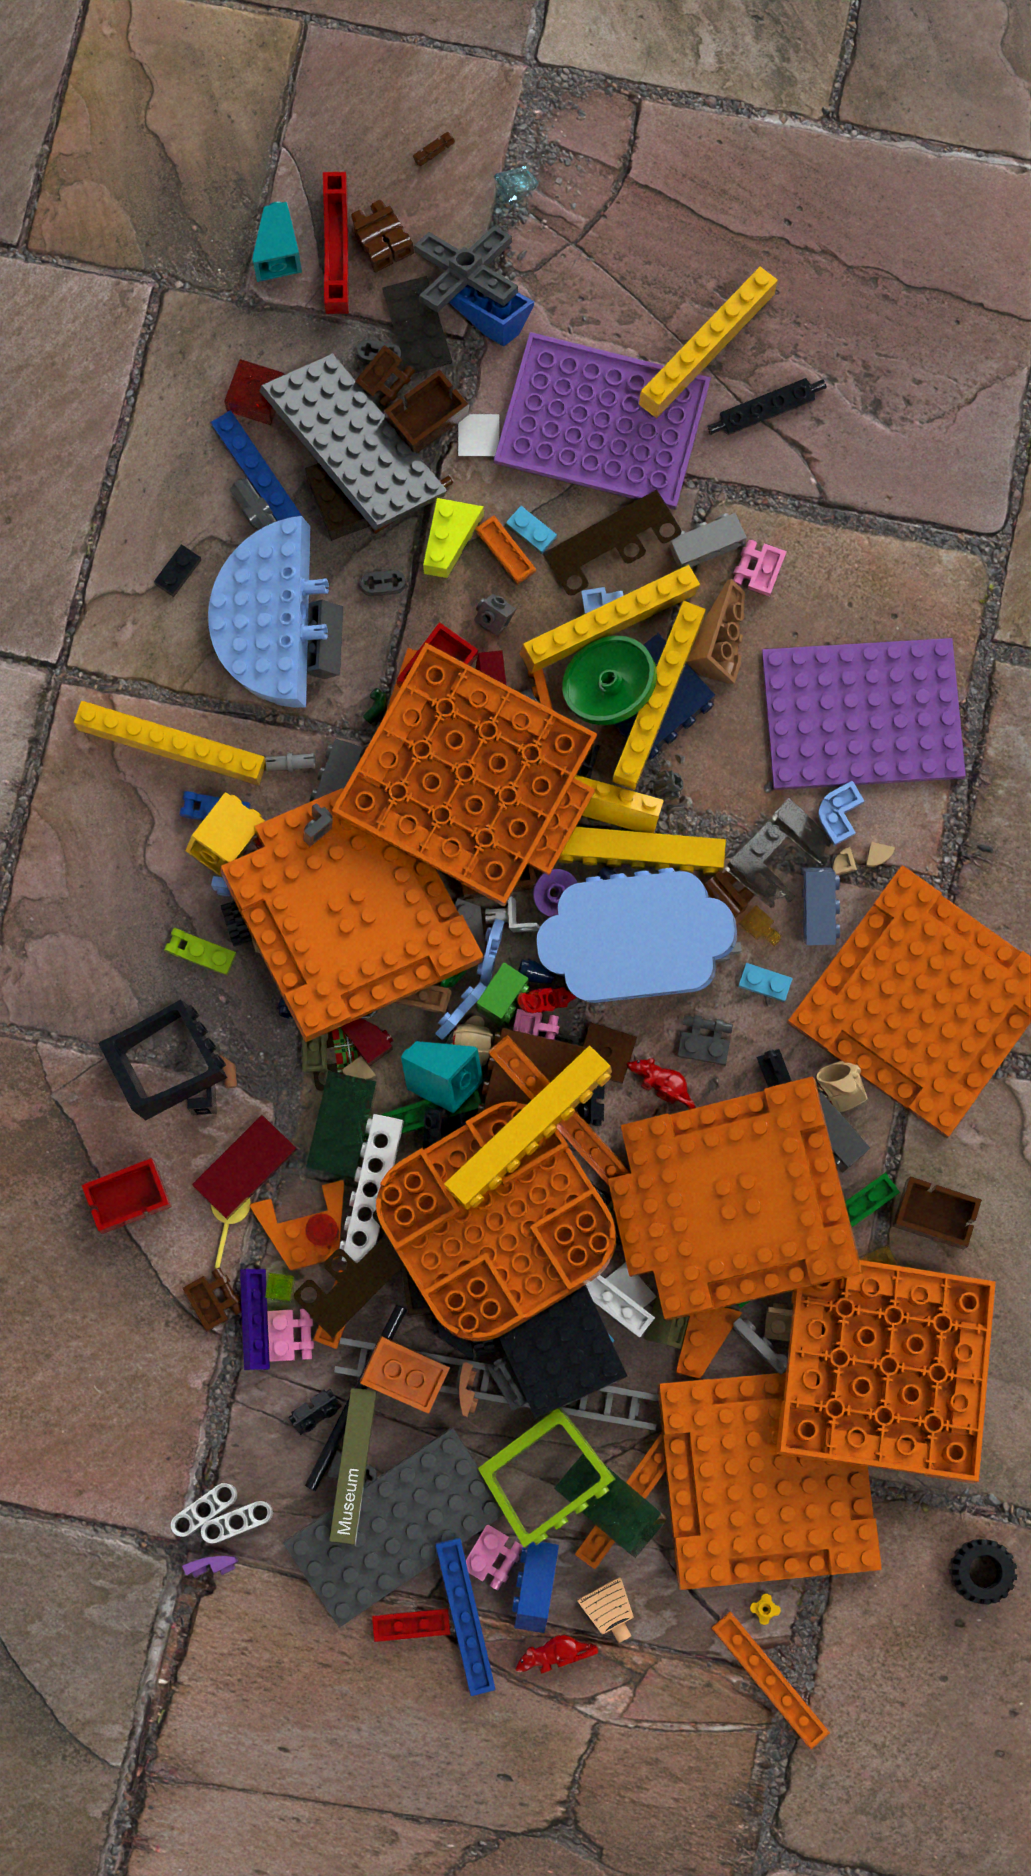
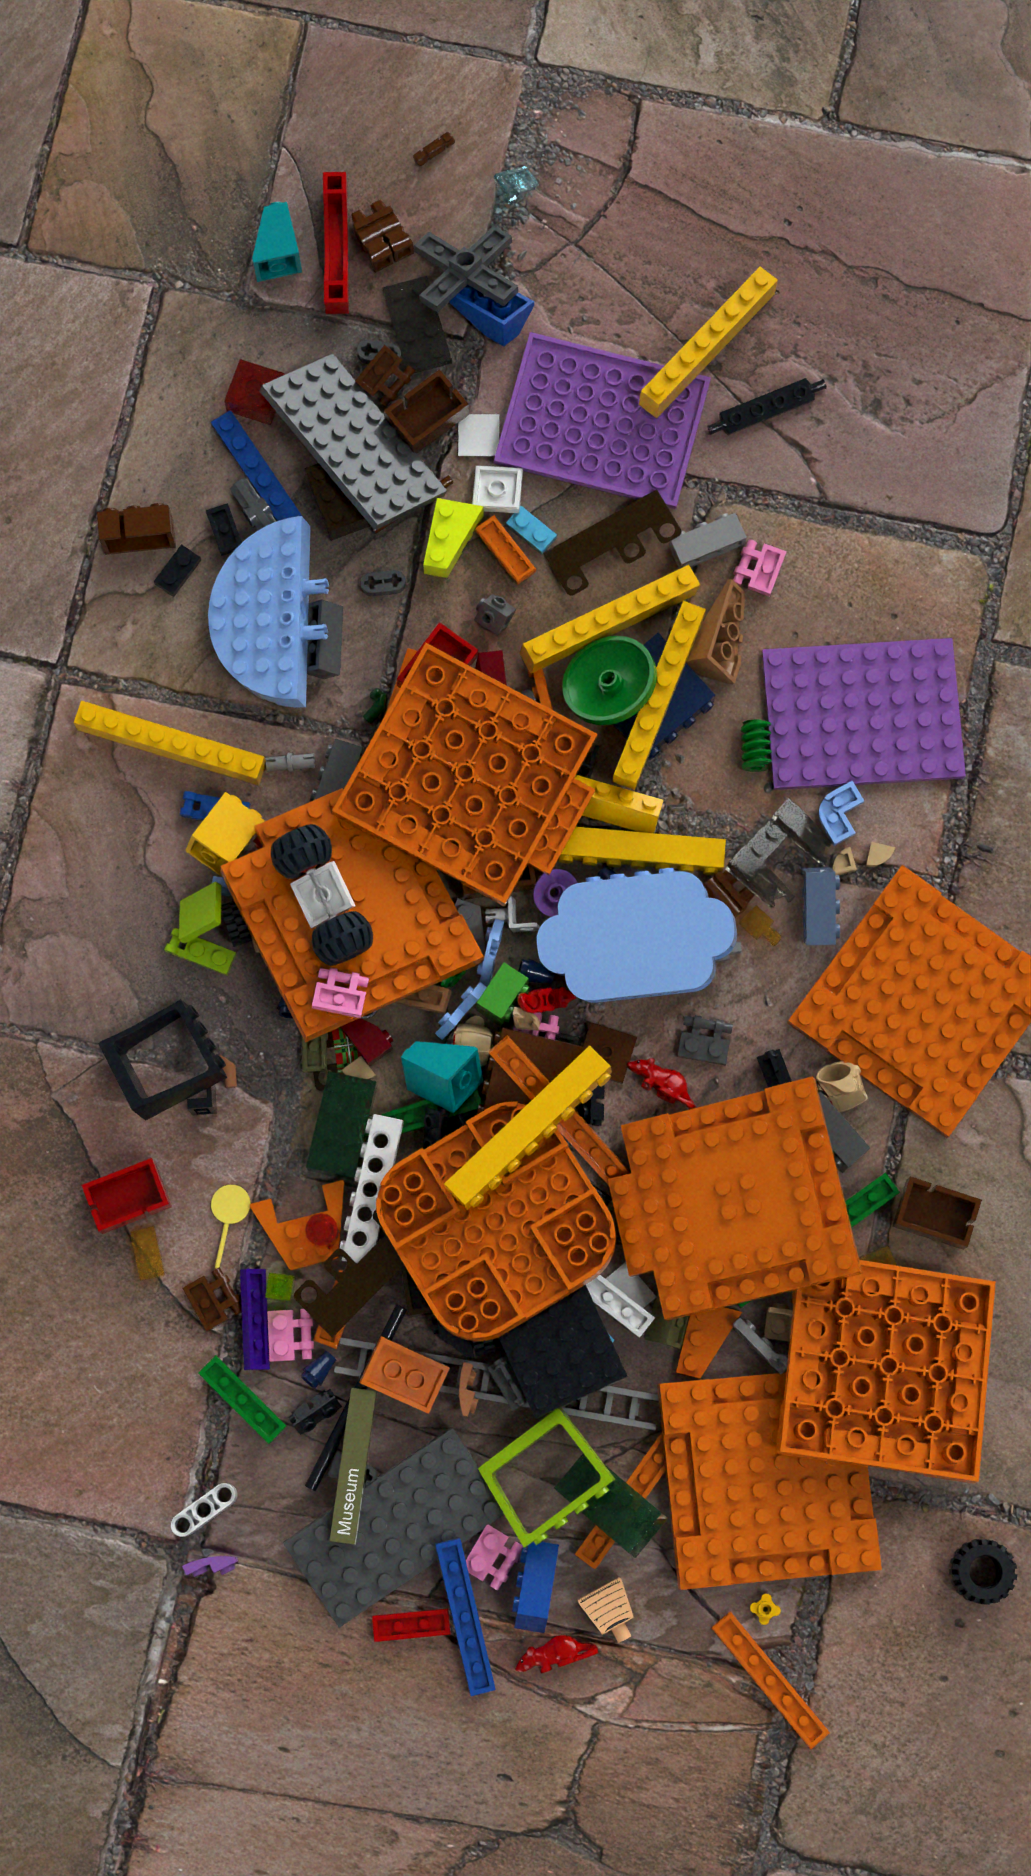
dark red tile [192,1115,297,1220] -> none
white beam [201,1501,273,1543] -> none
dark grey bracket [304,803,333,847] -> none
light blue plate [581,587,623,614] -> none
dark grey gear [653,770,683,801] -> none
medium azure plate [738,963,793,1002] -> none
none -> reddish brown piece [97,503,176,555]
none -> clear yellow plate [130,1226,165,1281]
none -> lime tile [179,882,222,944]
none -> green plate [198,1355,287,1444]
none -> black plate [206,503,242,556]
none -> black plate [271,824,373,966]
none -> dark blue cone [300,1351,337,1389]
none -> bright pink plate [312,967,369,1018]
none -> white tile [472,466,523,513]
none -> tan tile [513,1007,540,1030]
none -> green piece [741,719,772,772]

